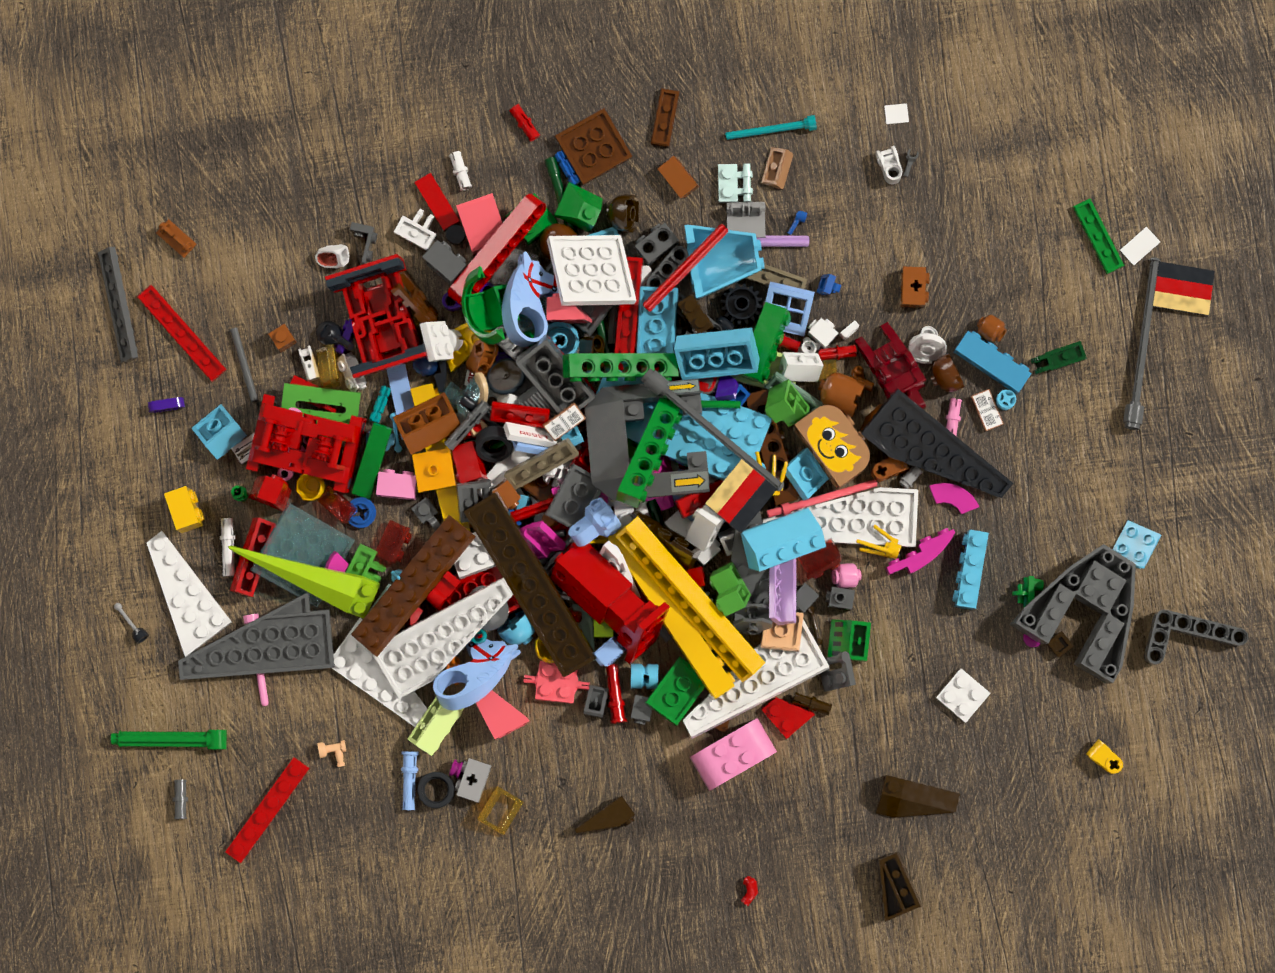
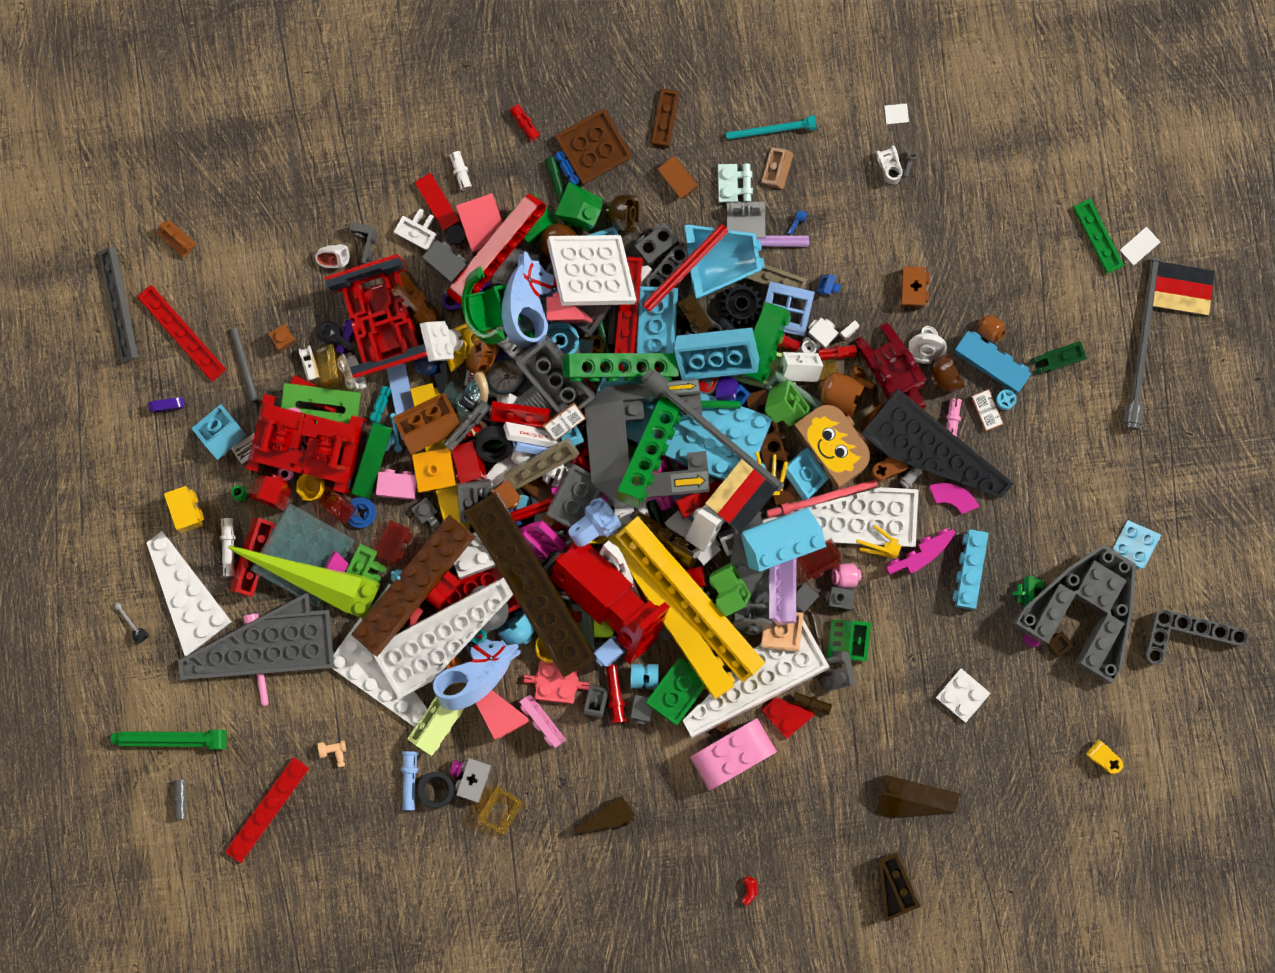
none -> bright pink plate [520,695,567,748]

